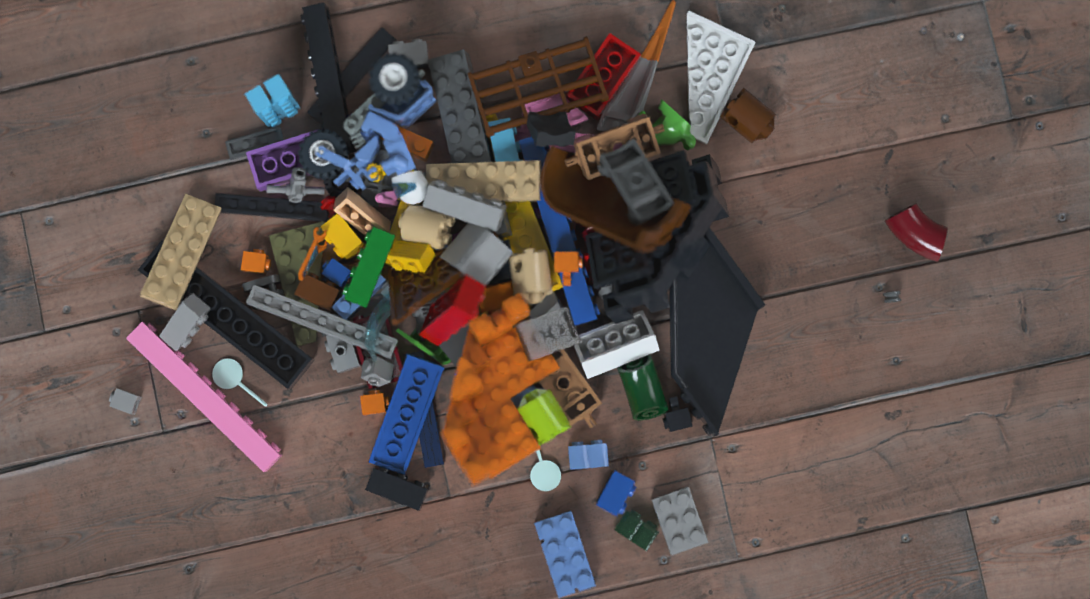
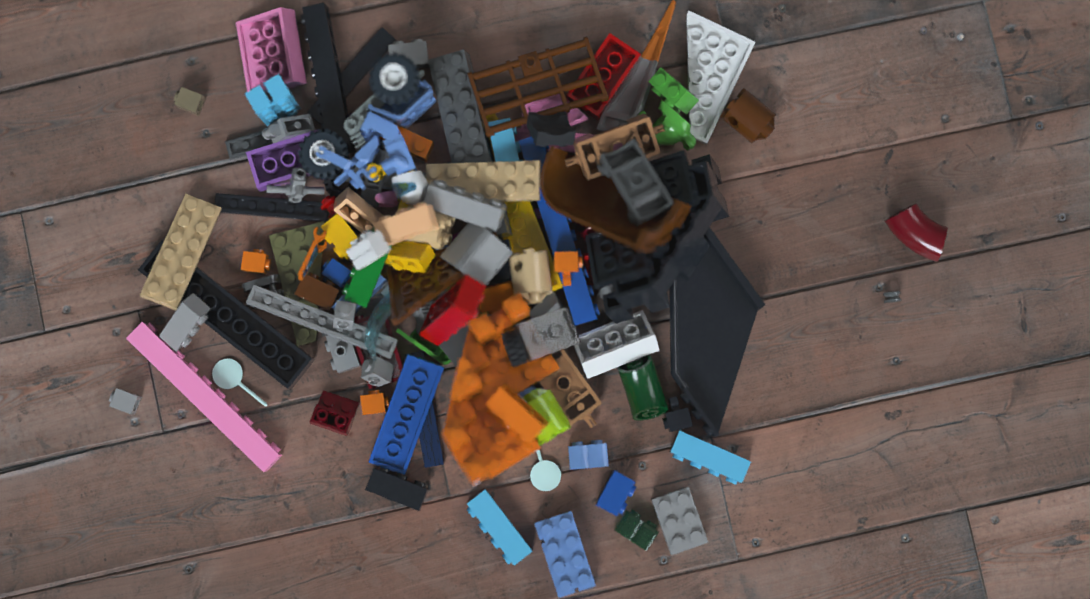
none -> dark tan brick [174,87,206,116]
none -> bright pink slope [236,7,307,93]
none -> light grey brick [262,114,315,143]
none -> dark red brick [310,390,359,436]
none -> light grey brick [333,300,356,331]
none -> white brick [346,230,390,270]
none -> light nougat brick [373,202,439,246]
none -> medium azure brick [466,489,533,566]
none -> orange brick [486,383,549,444]
none -> black tyre [501,329,528,367]
none -> bright green brick [648,67,699,114]
none -> medium azure brick [670,431,751,485]

